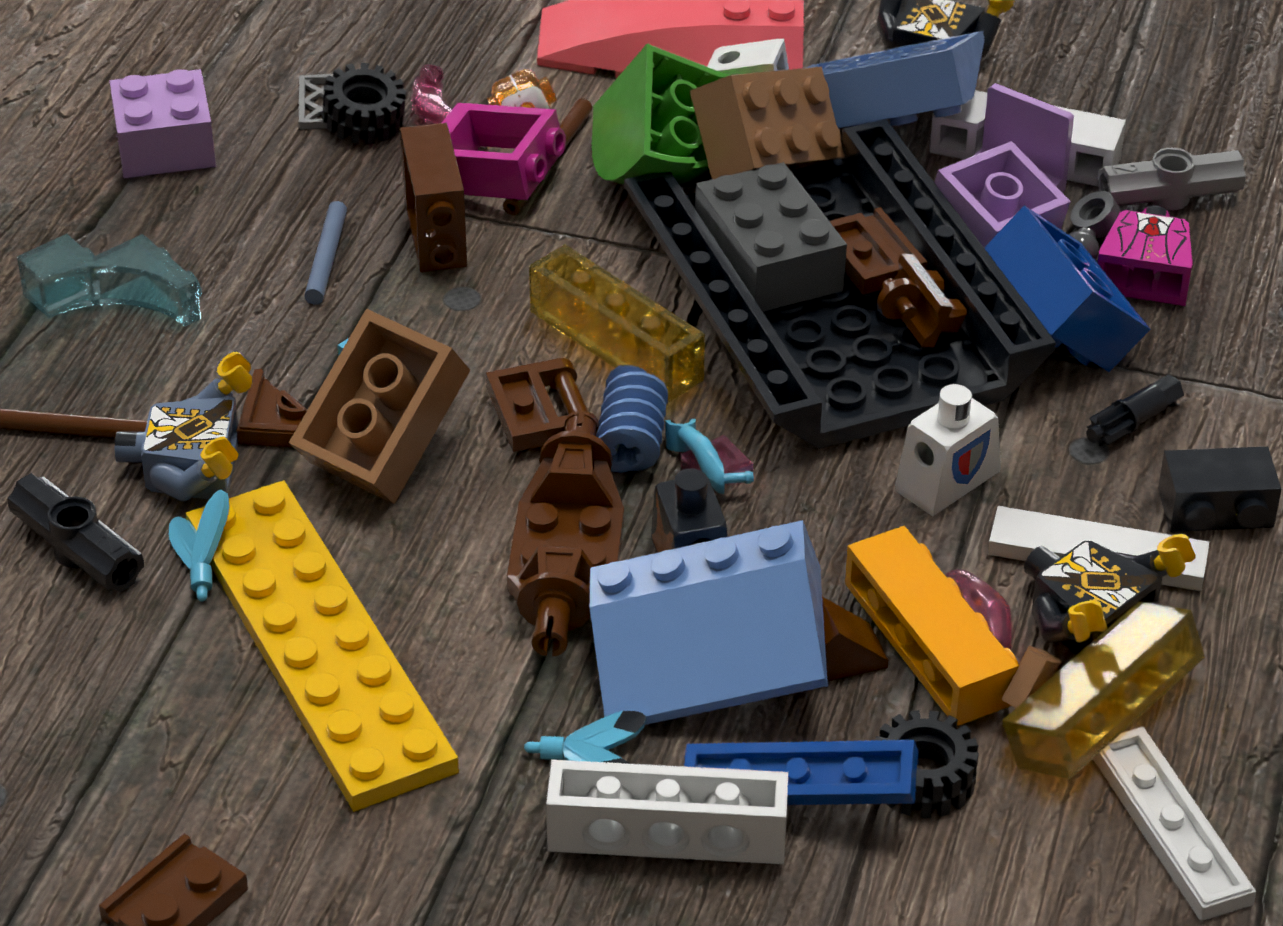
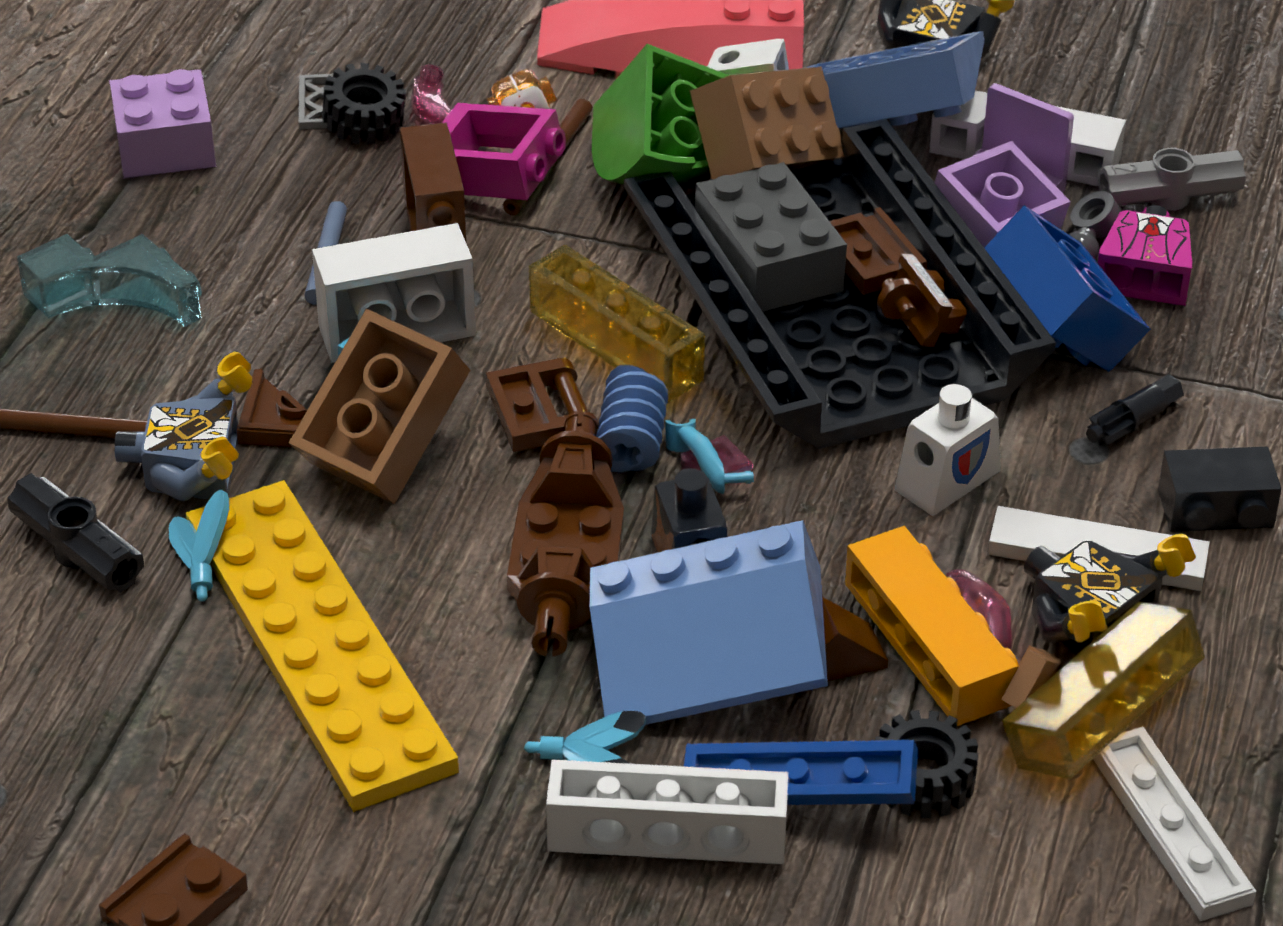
none -> white brick [312,223,476,363]

